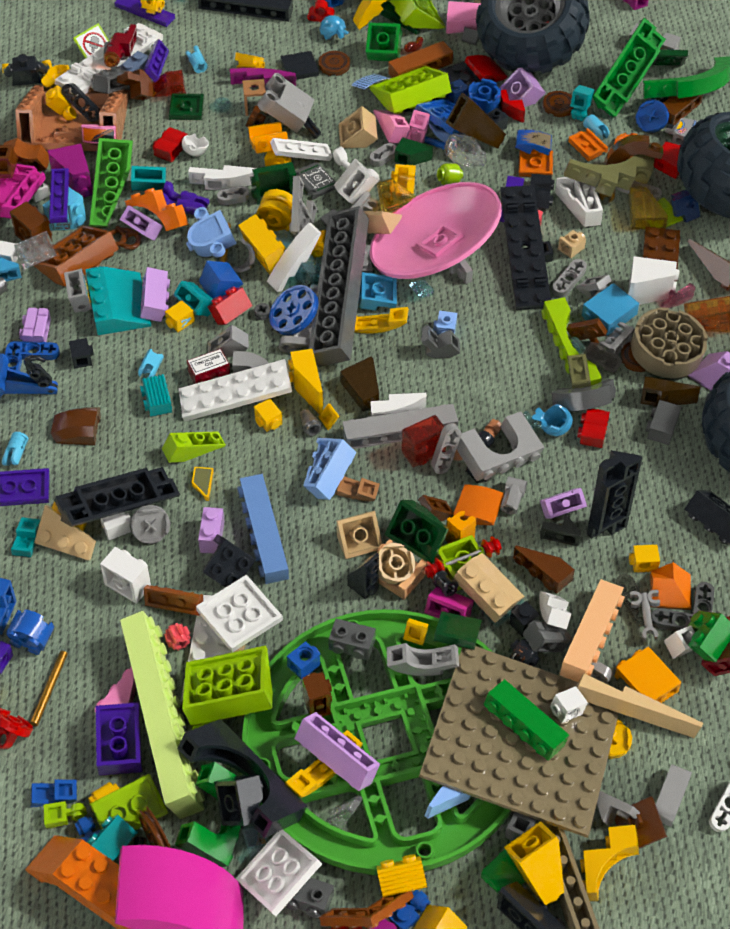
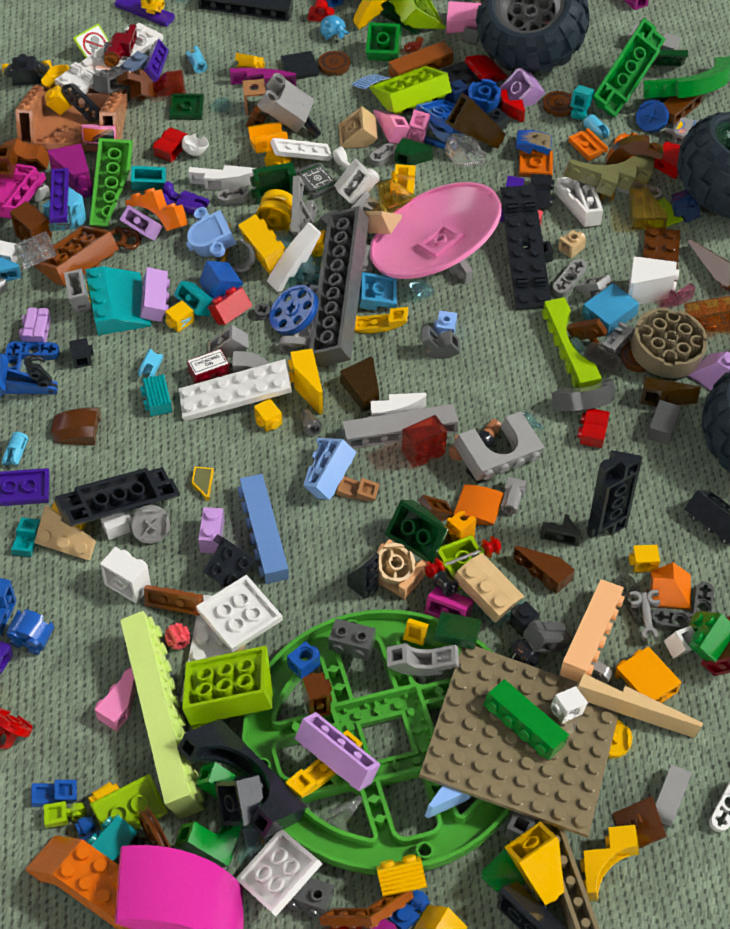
pearl gold bar [30,651,68,726] -> none
yellow hinge [62,106,77,121] -> none
dark purple slope [96,702,143,776] -> none
lime slope [162,431,226,463] -> none
yellow slope [318,403,340,430] -> none
tan slope [336,511,382,559] -> none
light grey beam [431,423,461,474] -> none
lime head [437,163,463,185] -> none
dark azure hat [532,404,573,436] -> none
white slope [539,591,571,629] -> none
lavender brick [540,488,587,519] -> none
olive plate [567,354,591,389] -> none
light grey slope [597,791,640,827] -> none

